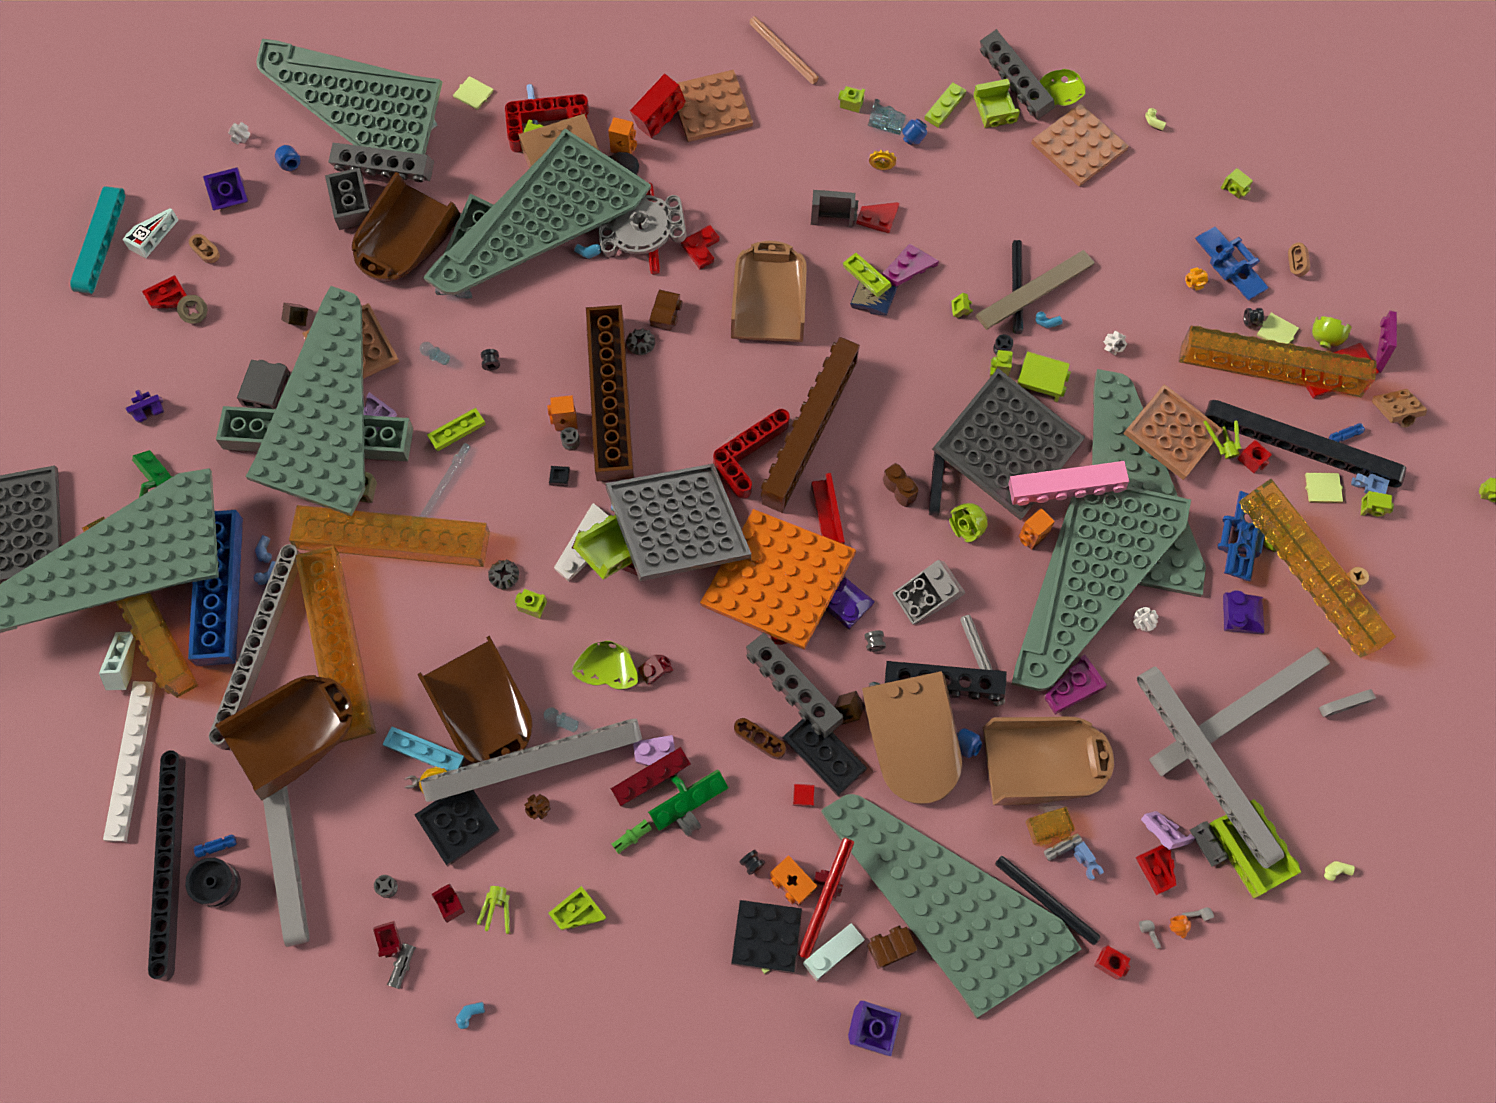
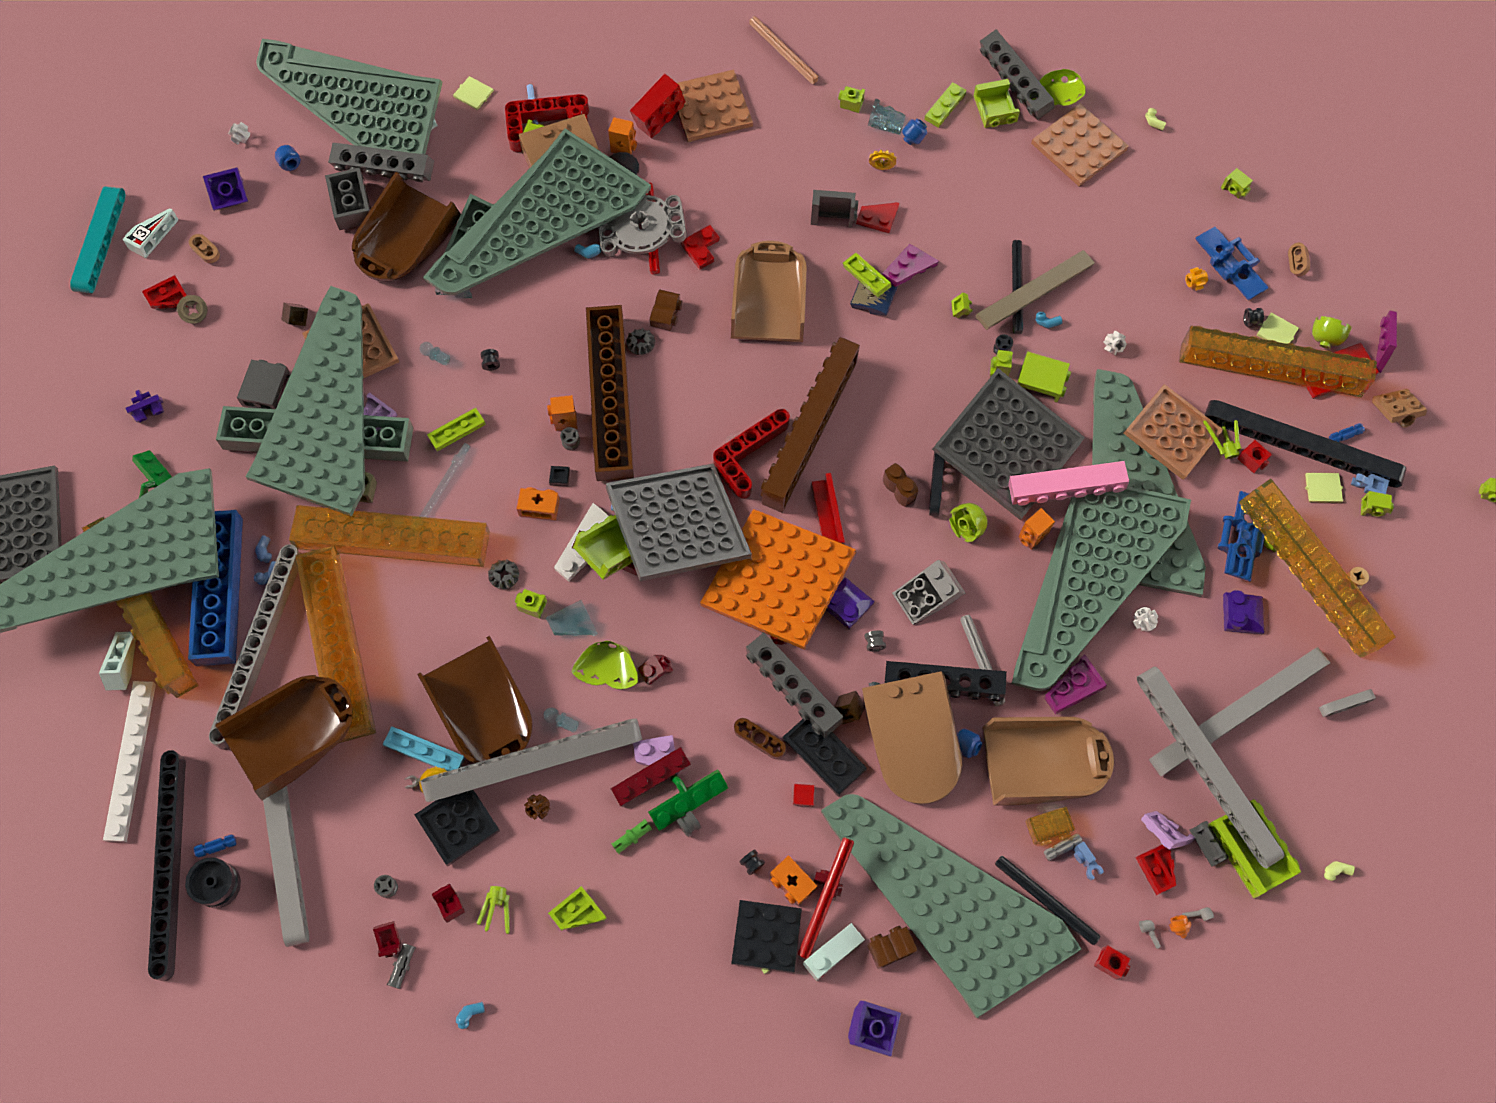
none -> orange brick [516,487,560,521]
none -> clear light blue slope [546,600,598,636]

